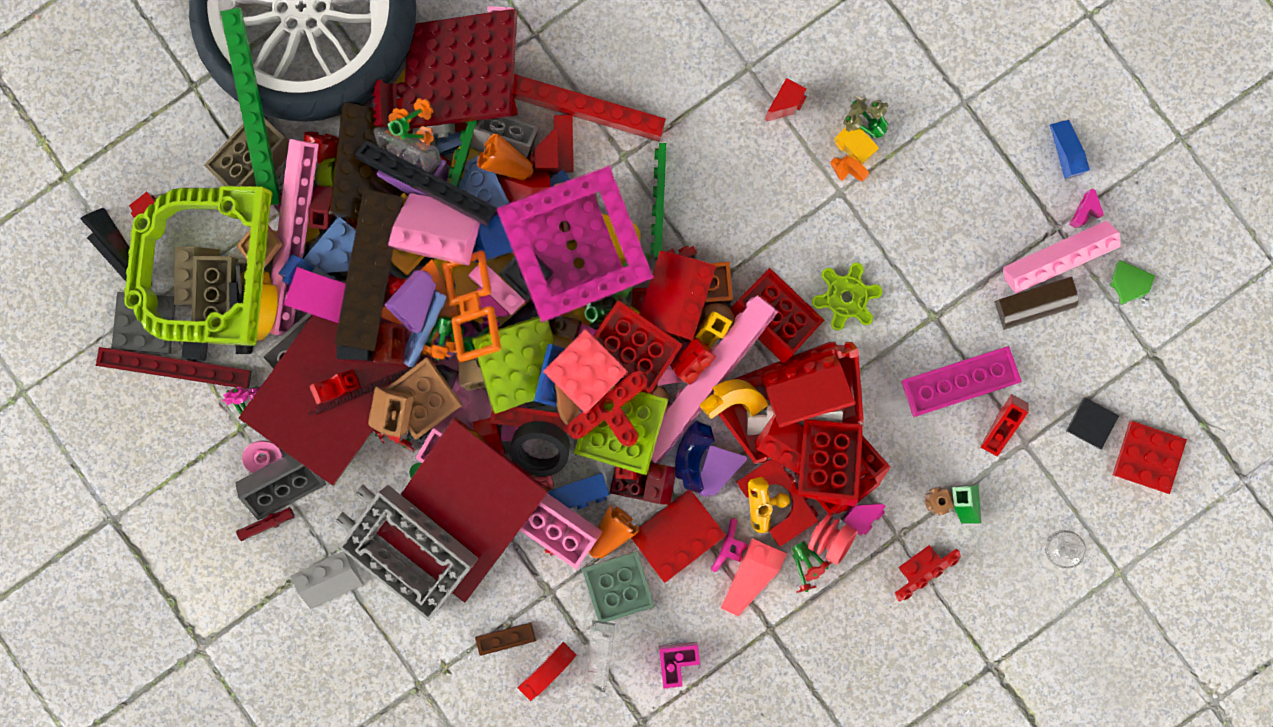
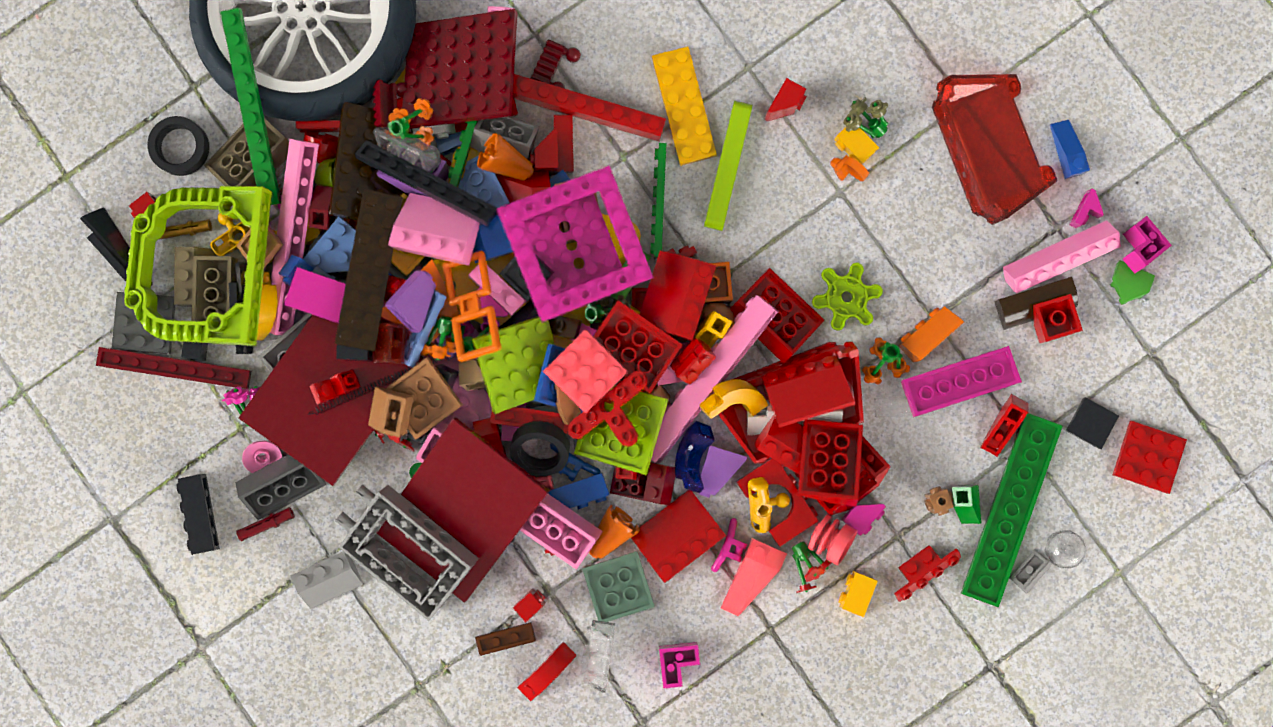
none -> black tyre [147,116,210,176]
none -> pearl gold pin [158,219,212,240]
none -> black brick [176,474,220,555]
none -> yellow piece [210,213,250,256]
none -> red tile [296,120,340,133]
none -> red brick [513,588,546,623]
none -> dark red gear [530,39,581,89]
none -> blue piece [550,443,600,481]
none -> yellow plate [652,46,717,166]
none -> lime beam [704,100,753,231]
none -> yellow brick [838,571,878,617]
none -> orange plant [862,338,910,385]
none -> orange slope [898,306,964,363]
none -> clear red windscreen [932,74,1058,225]
none -> green plate [961,413,1063,608]
none -> light grey slope [1009,550,1051,593]
none -> red slope [1033,294,1083,343]
none -> dark pink brick [1123,216,1172,274]

